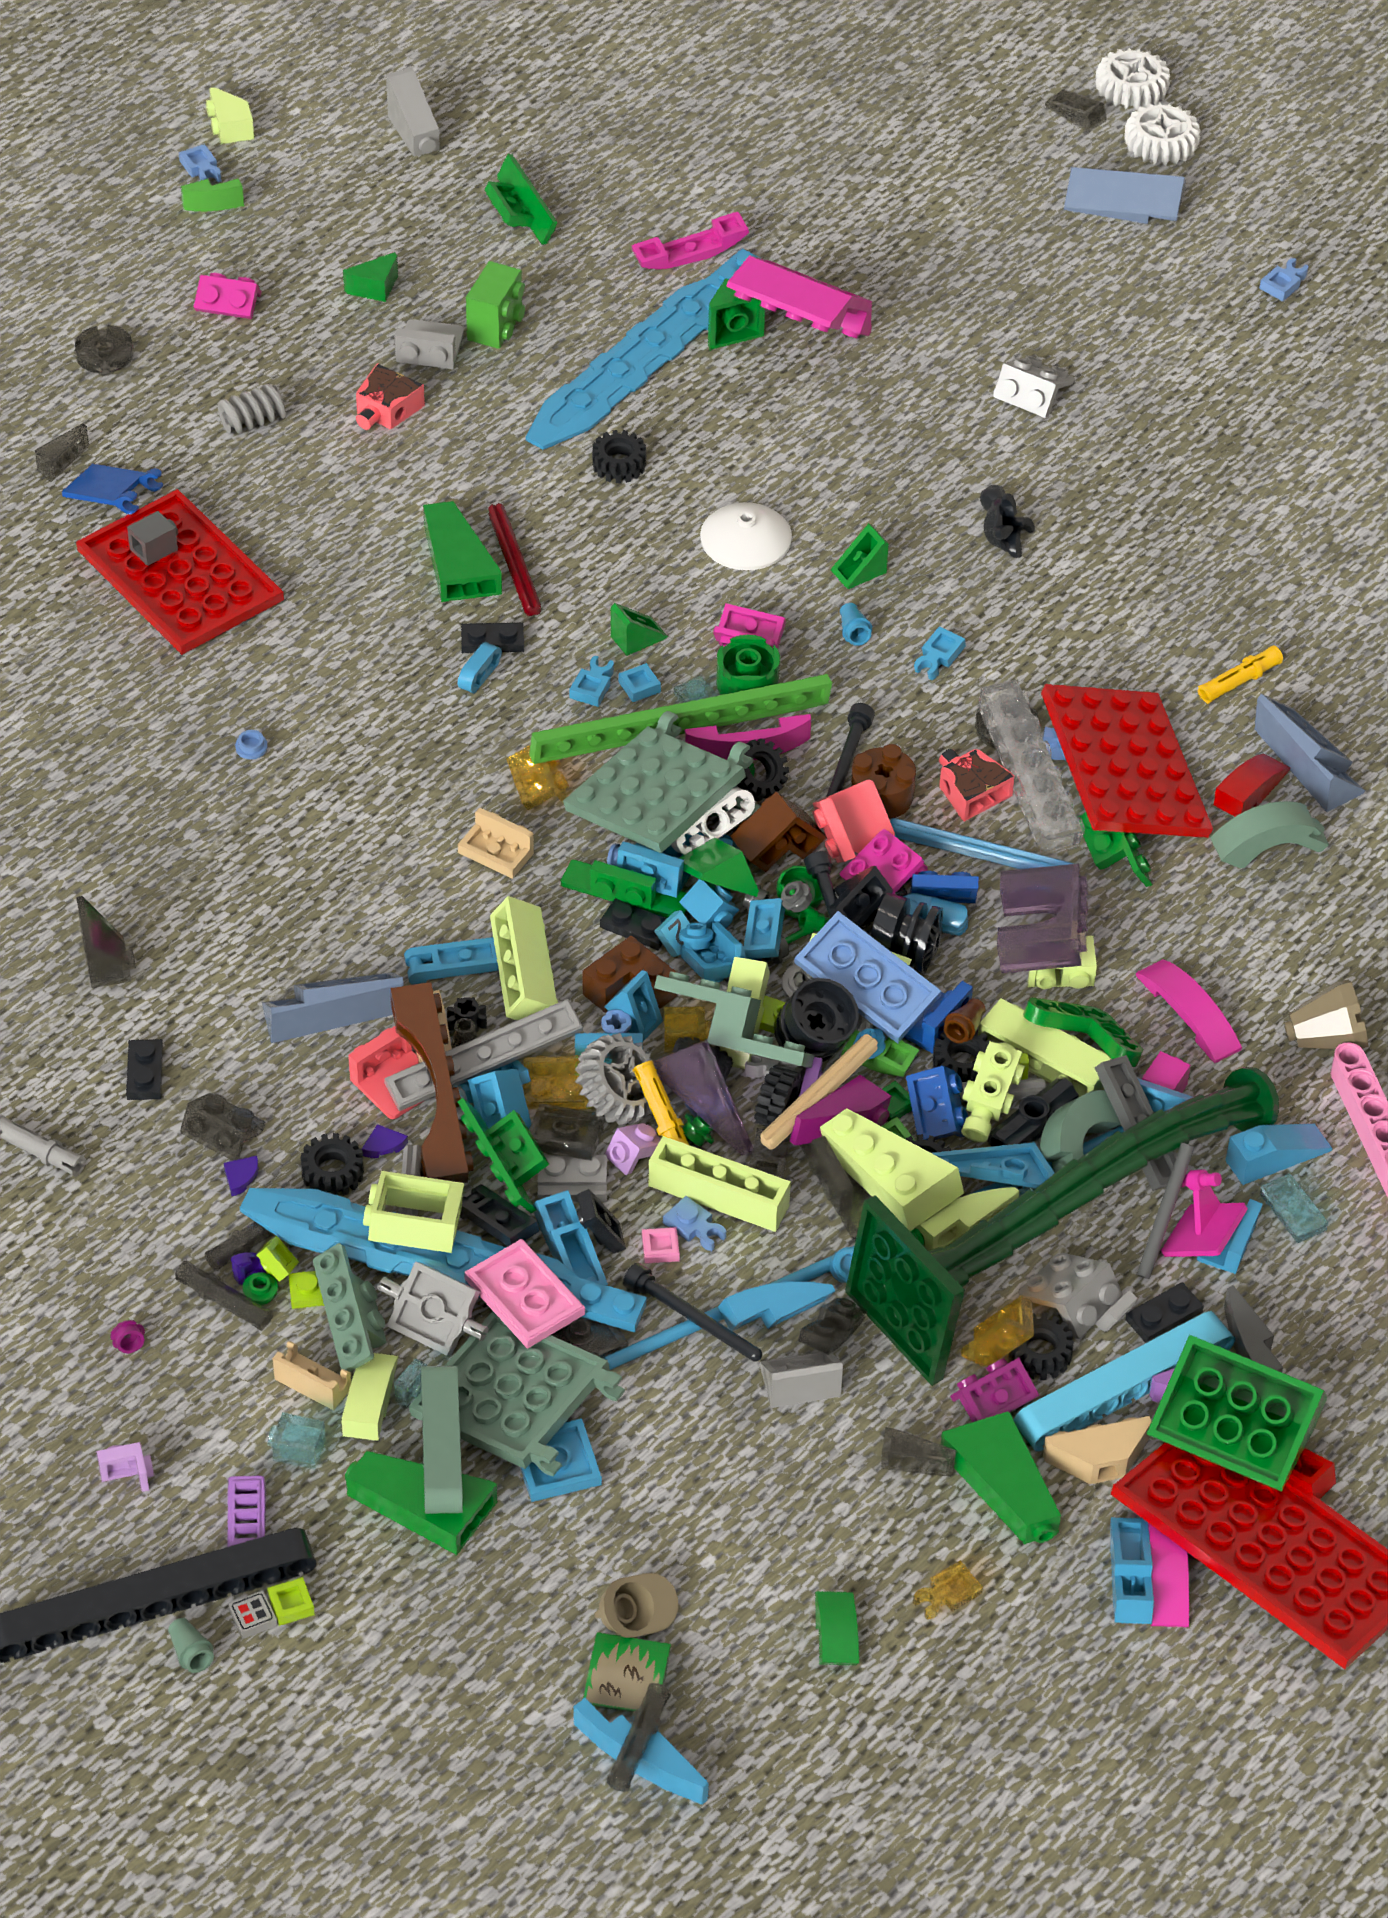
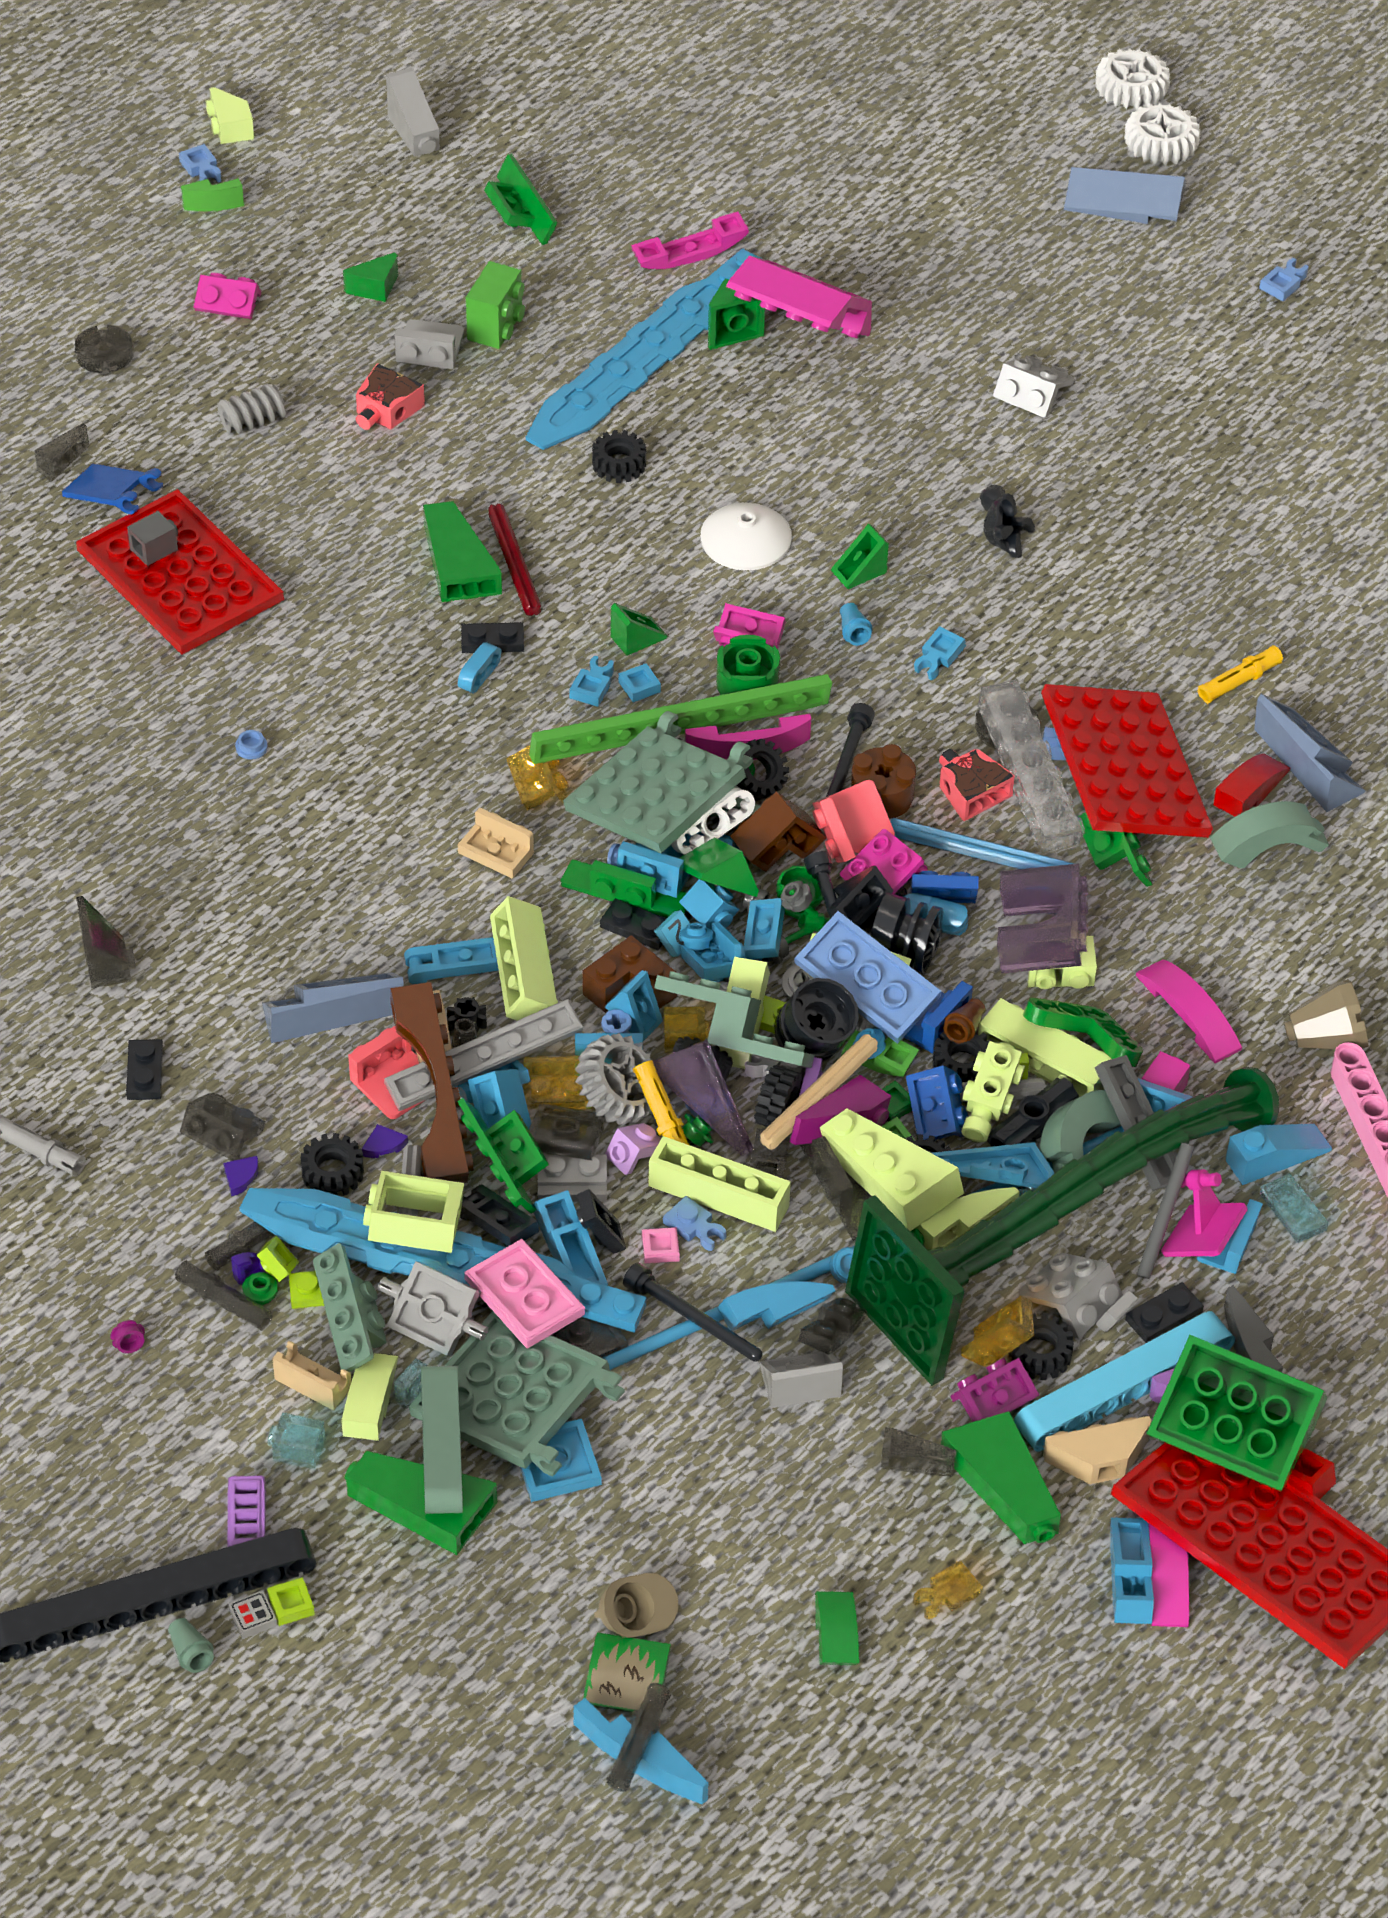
lavender bracket [96,1442,154,1492] -> none
clear light blue plate [674,675,717,703] -> none
clear smoke slope [1045,89,1107,133] -> none

